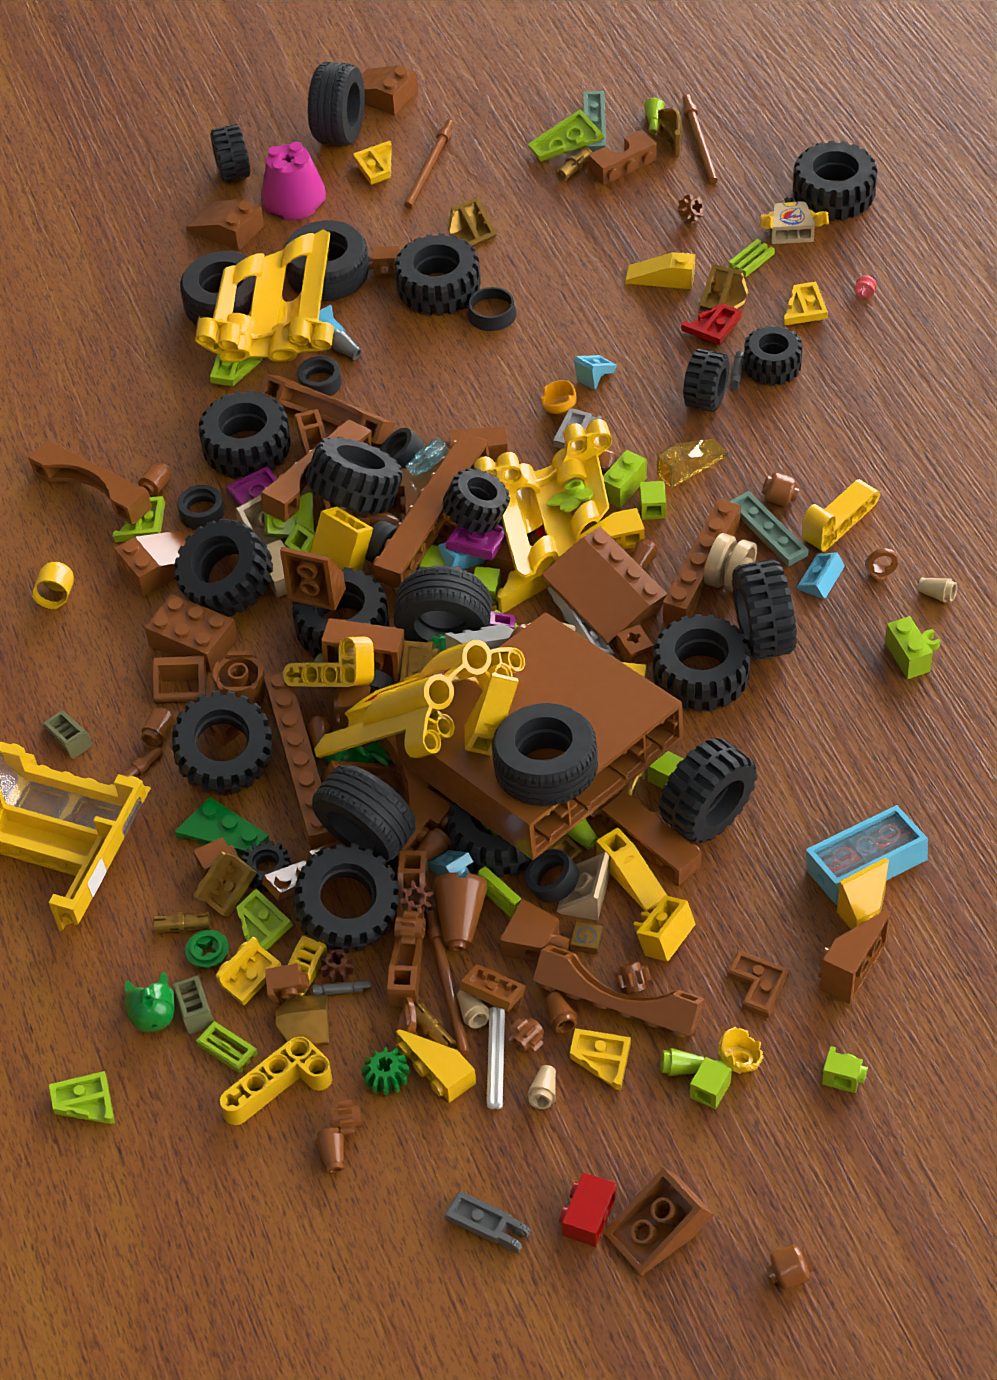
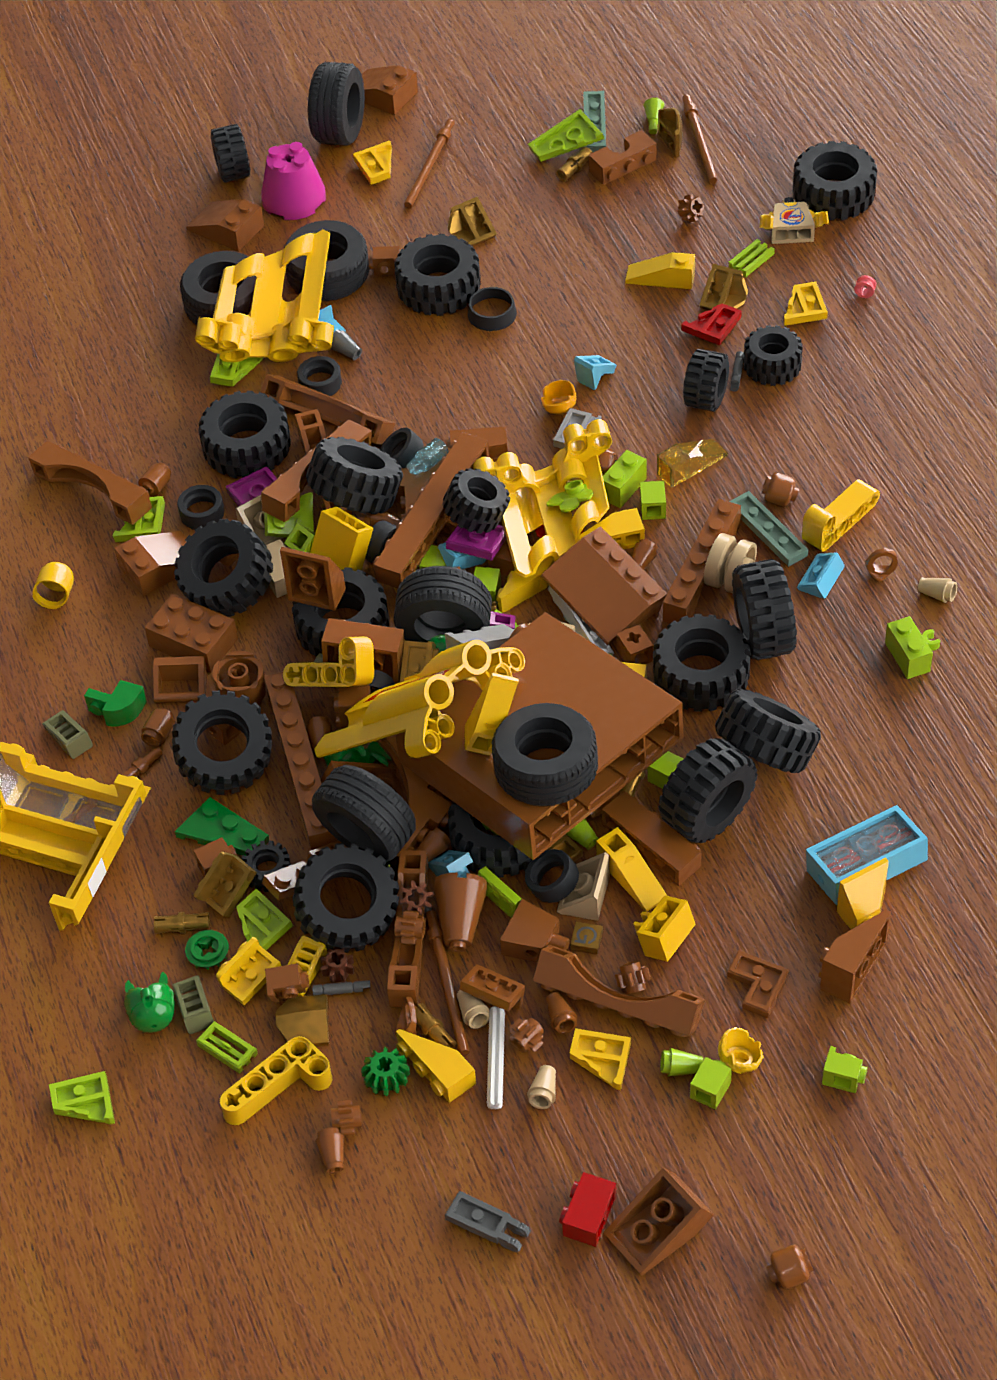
none -> green brick [84,680,147,727]
none -> black tyre [715,689,821,773]

